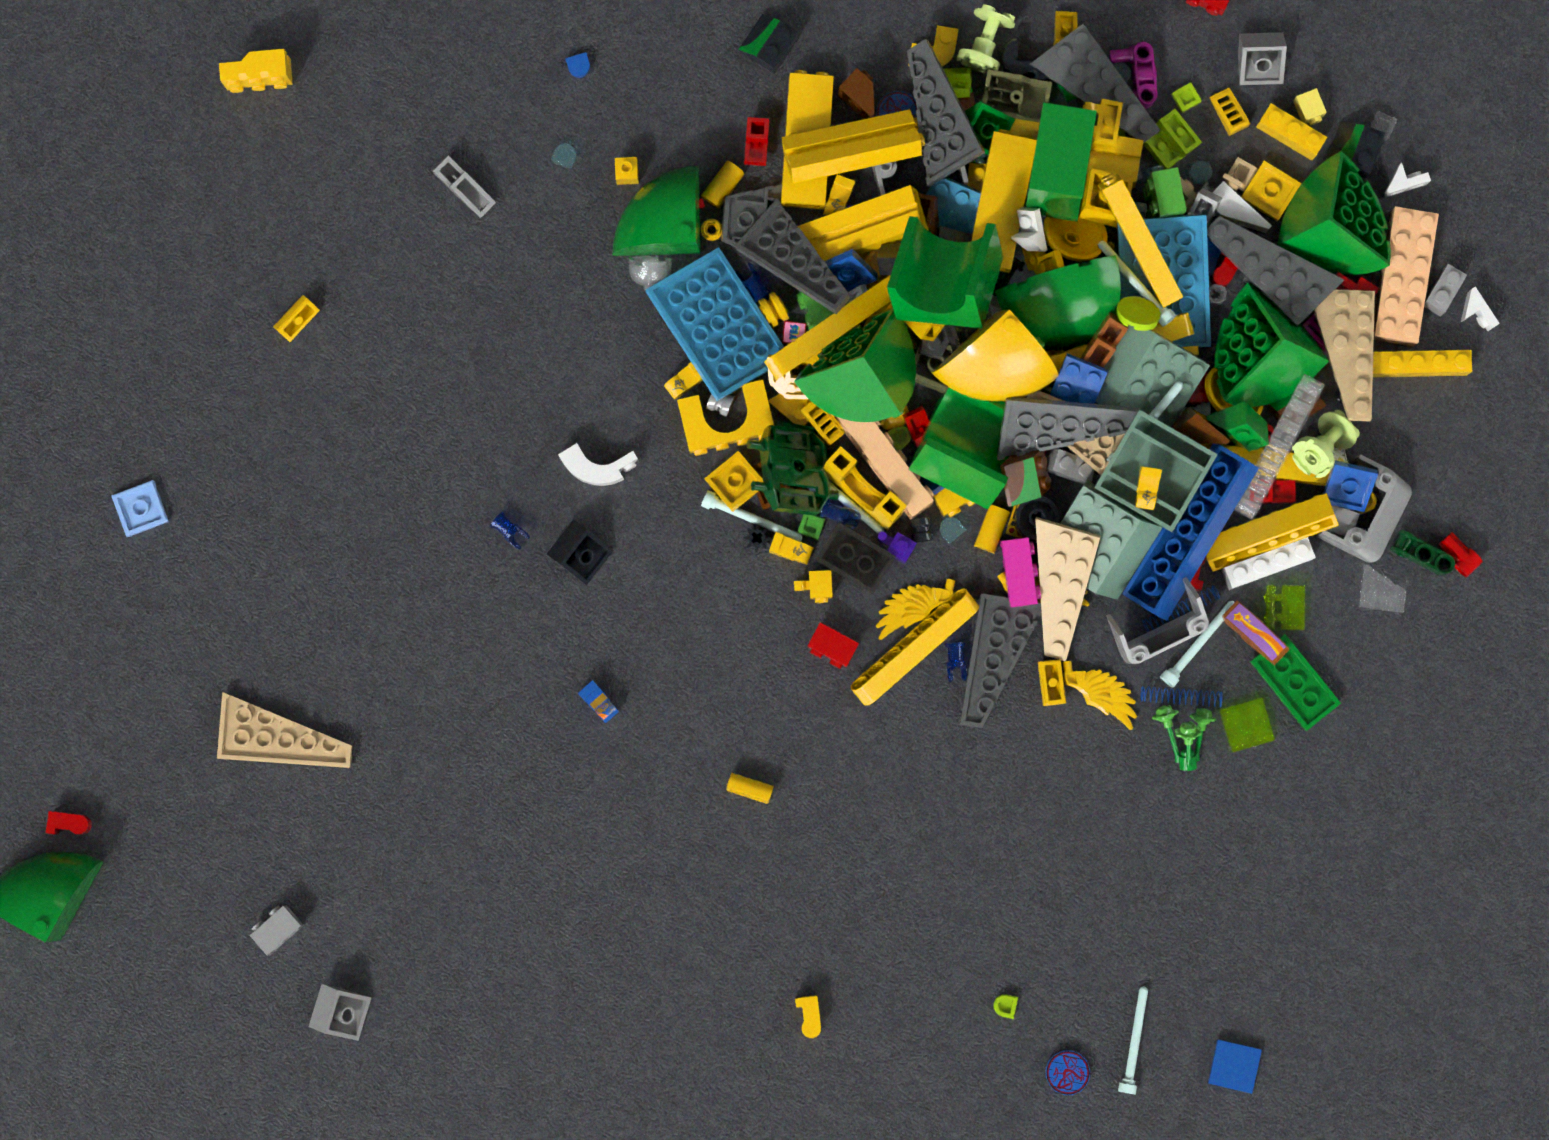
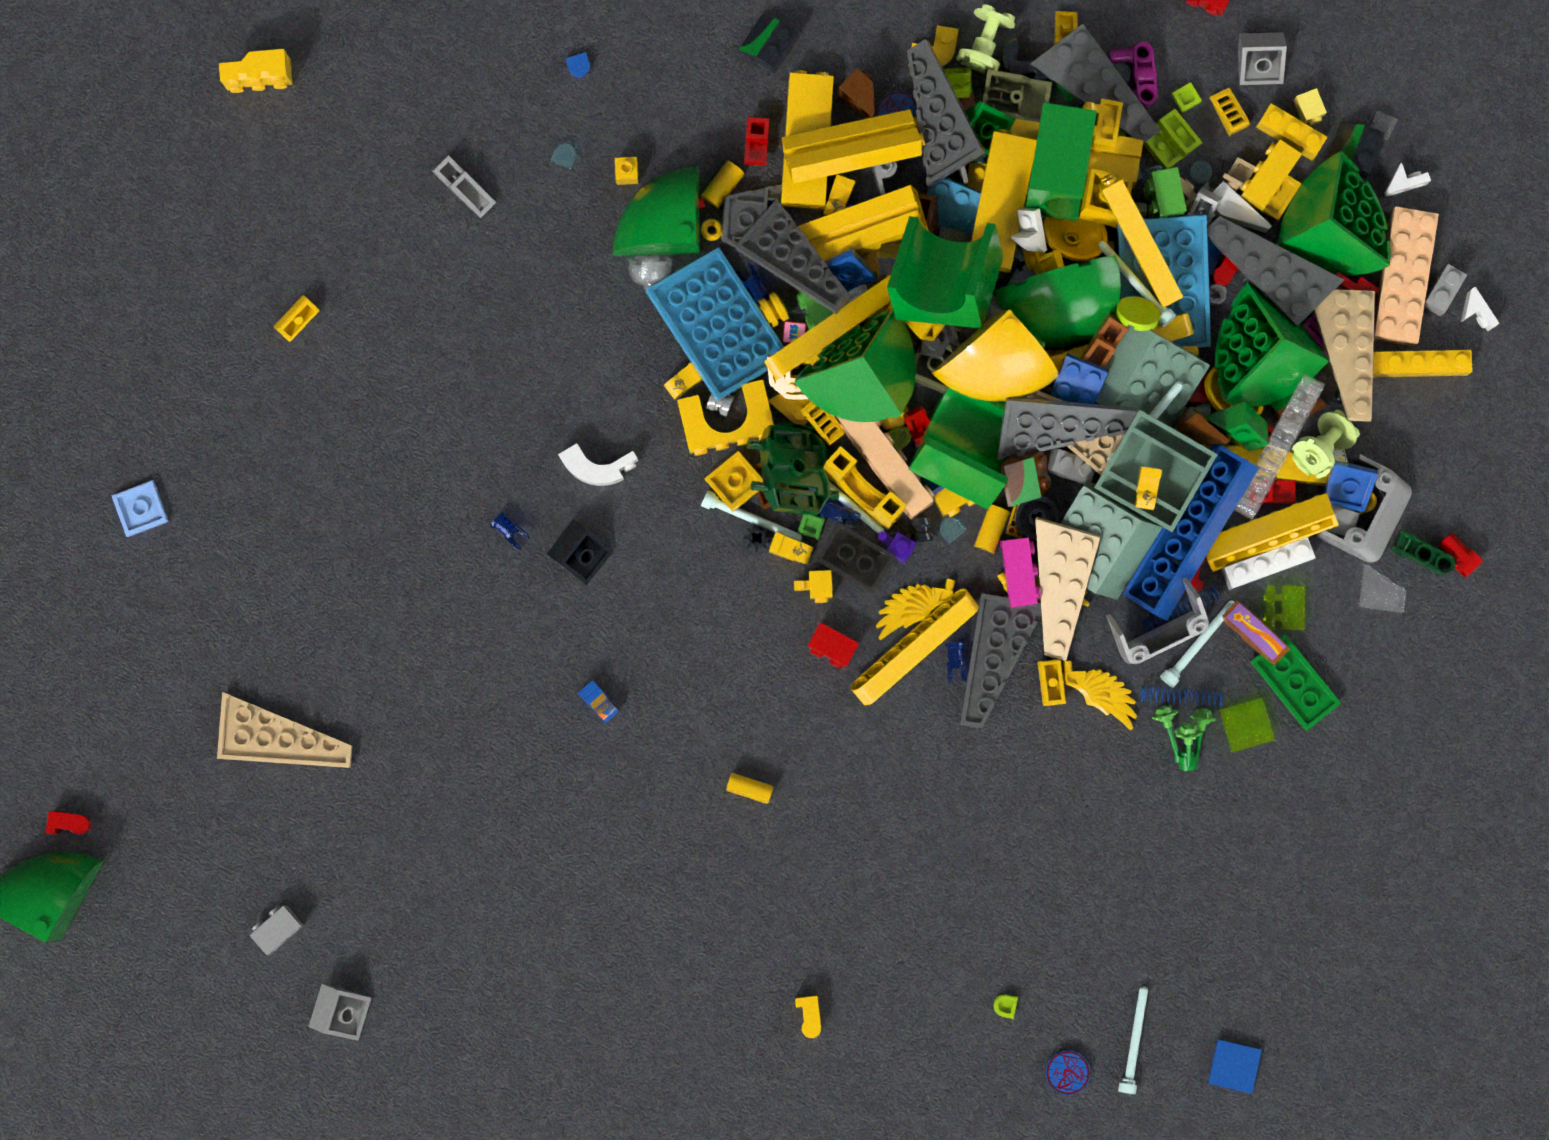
none -> yellow brick [1241,139,1302,212]

